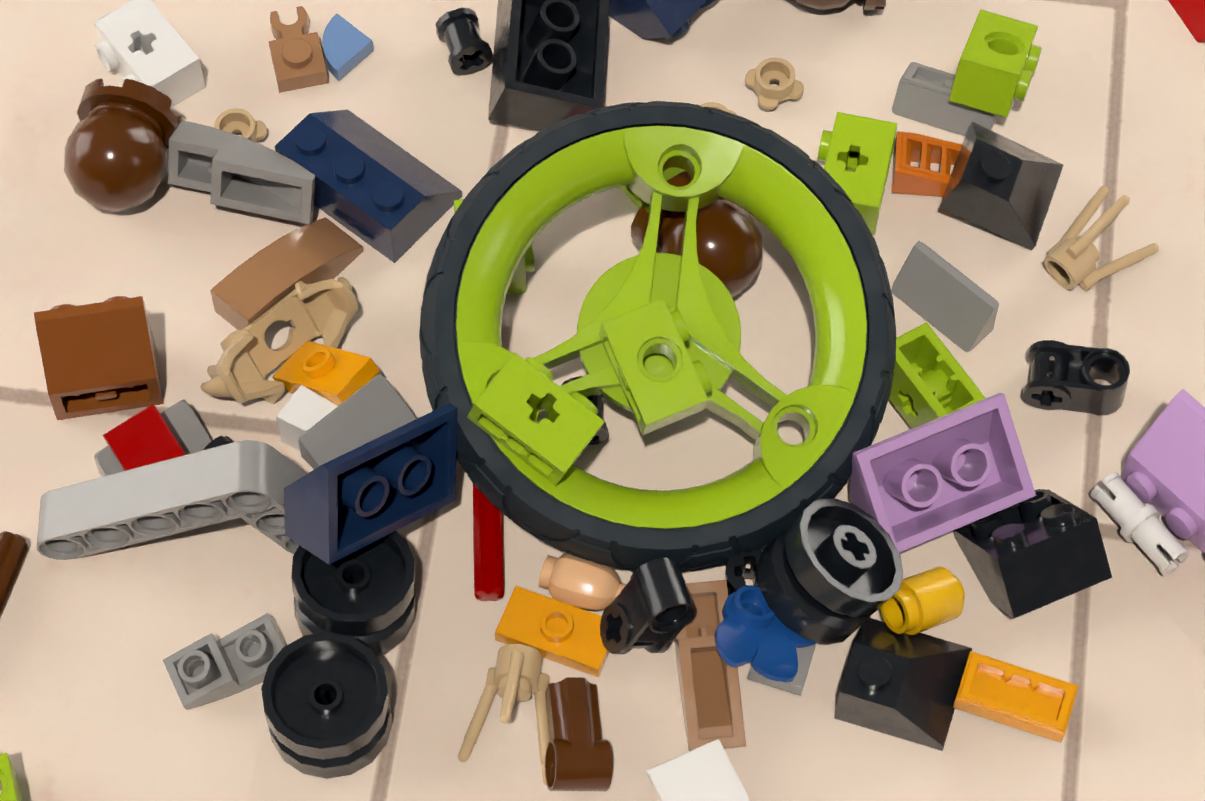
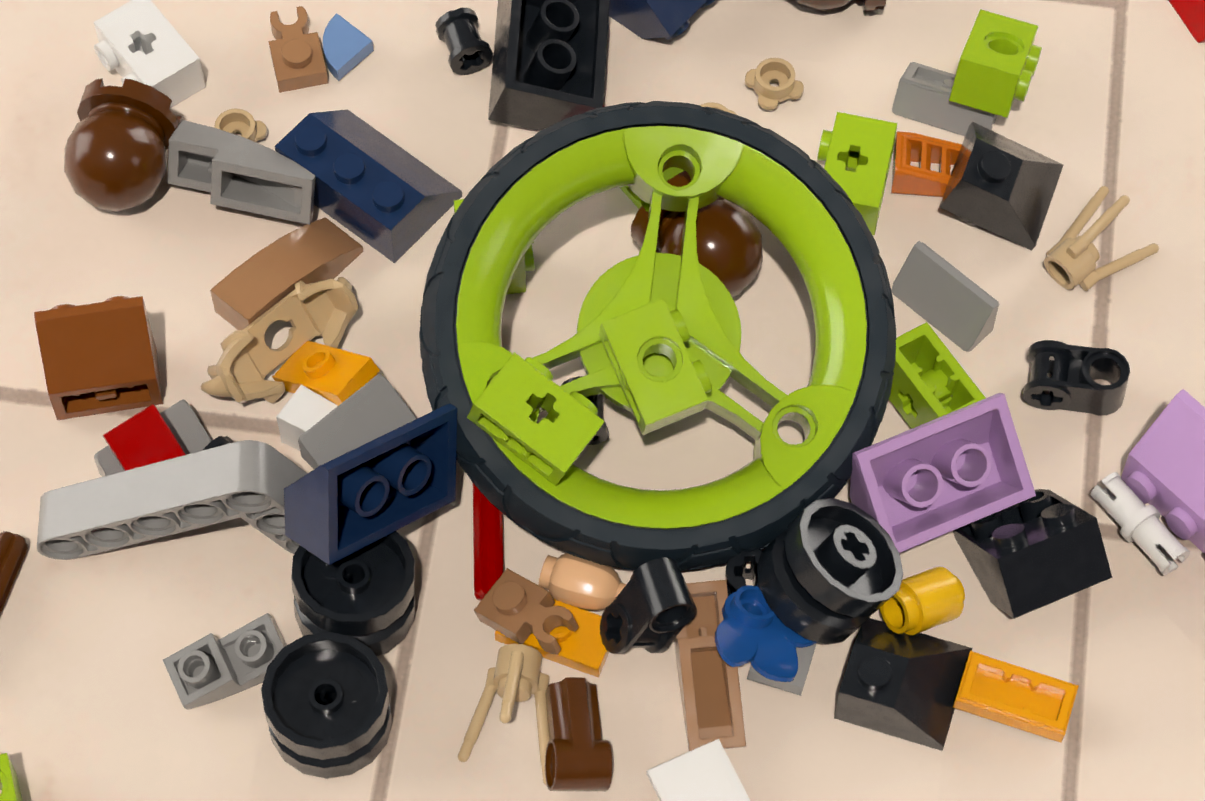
none -> medium nougat plate [474,568,578,654]

